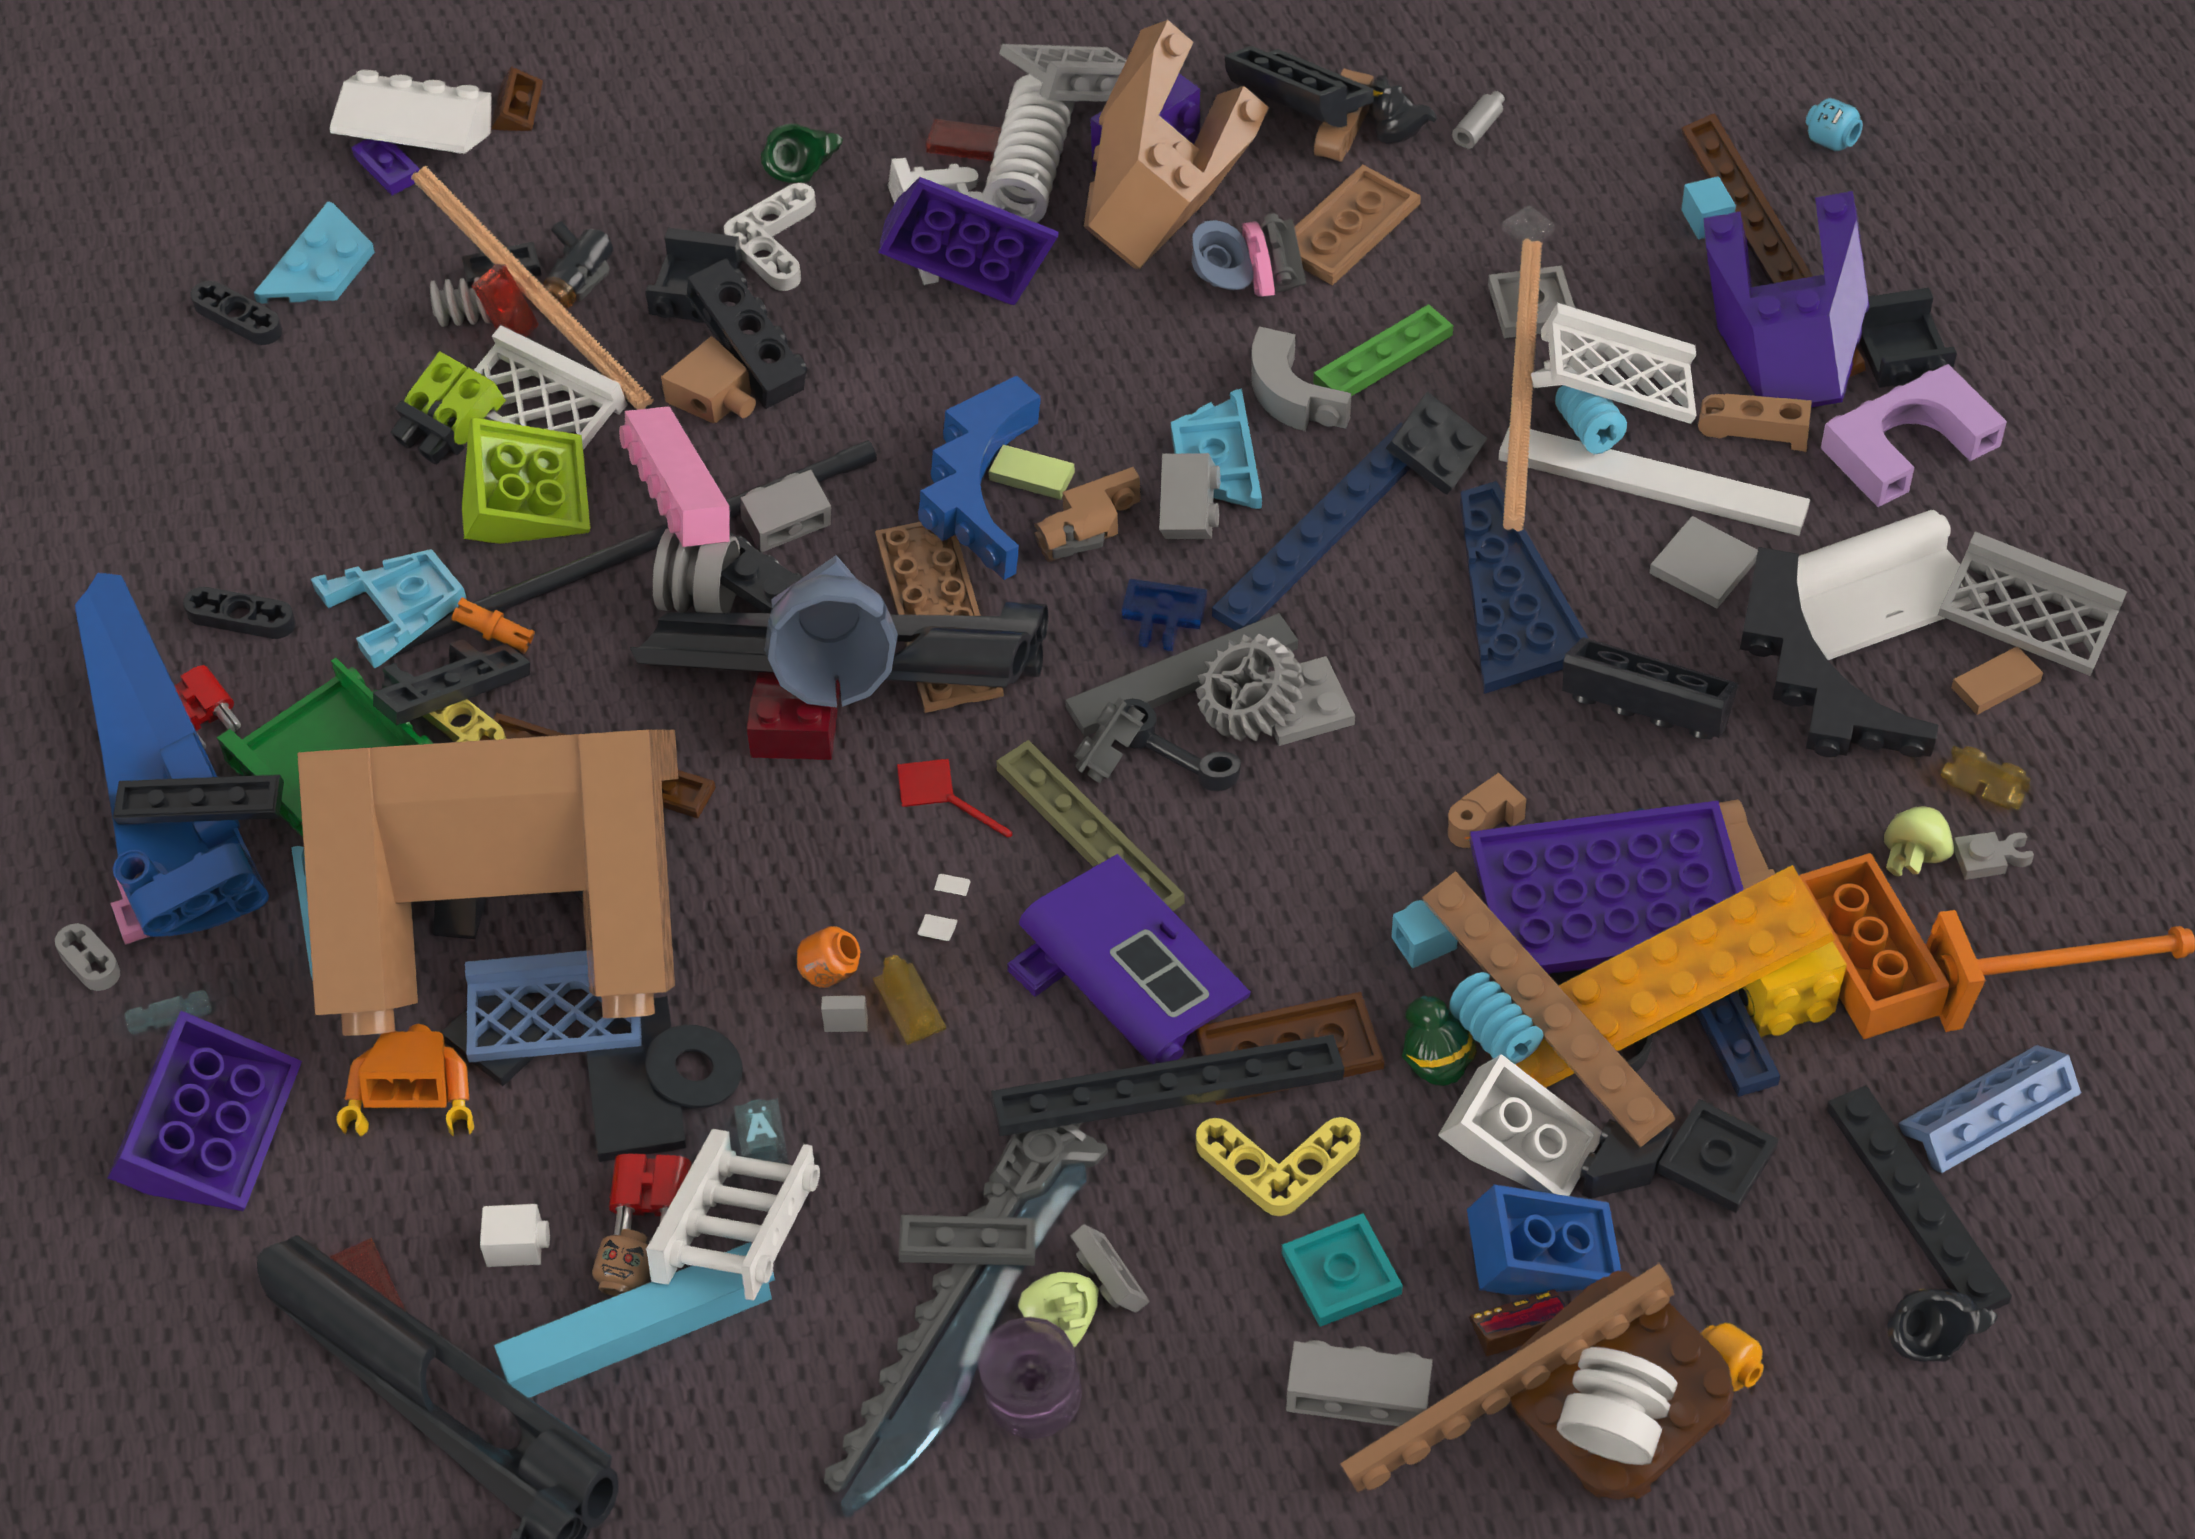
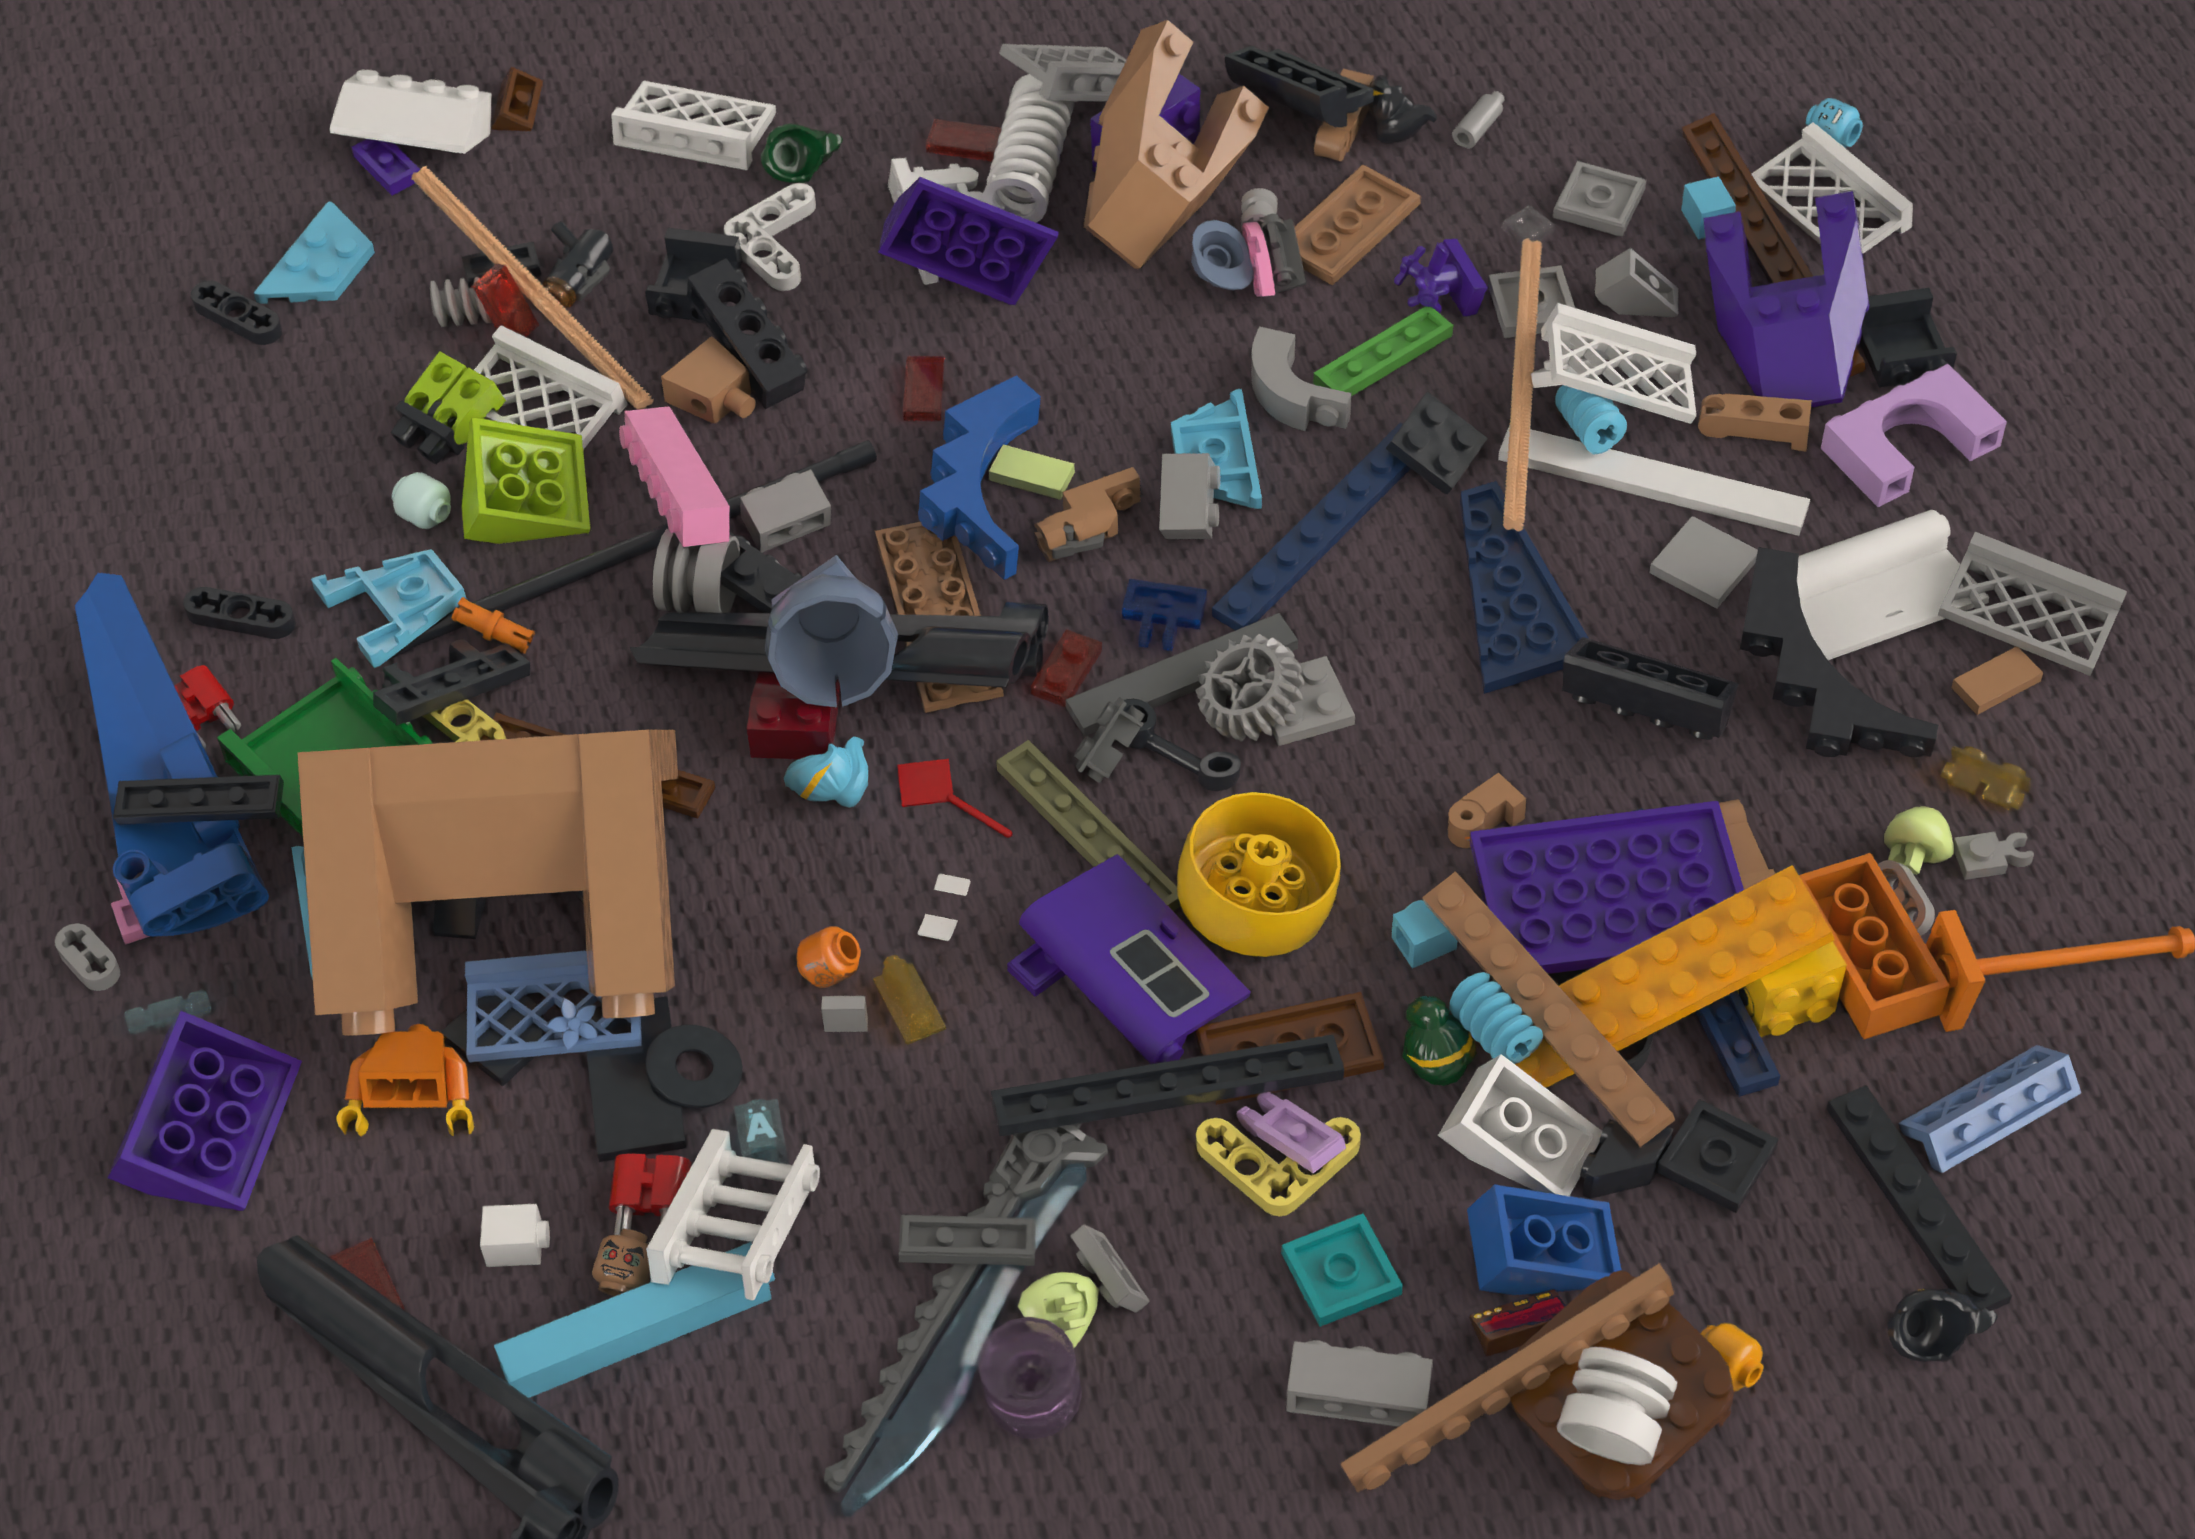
none -> light aqua head [392,472,451,529]
none -> medium blue plant [546,998,598,1050]
none -> white fence [612,81,776,170]
none -> medium azure hair [784,737,868,808]
none -> clear red tile [903,356,945,421]
none -> clear red plate [1031,629,1102,707]
none -> yellow wheel [1177,792,1340,957]
none -> lavender hinge [1236,1092,1346,1173]
none -> light grey wheel [1241,188,1277,230]
none -> dark purple piece [1394,238,1487,317]
none -> light grey plate [1553,161,1646,237]
none -> light grey slope [1595,248,1678,317]
none -> white fence [1752,122,1913,254]
none -> light grey plate [1878,860,1935,936]

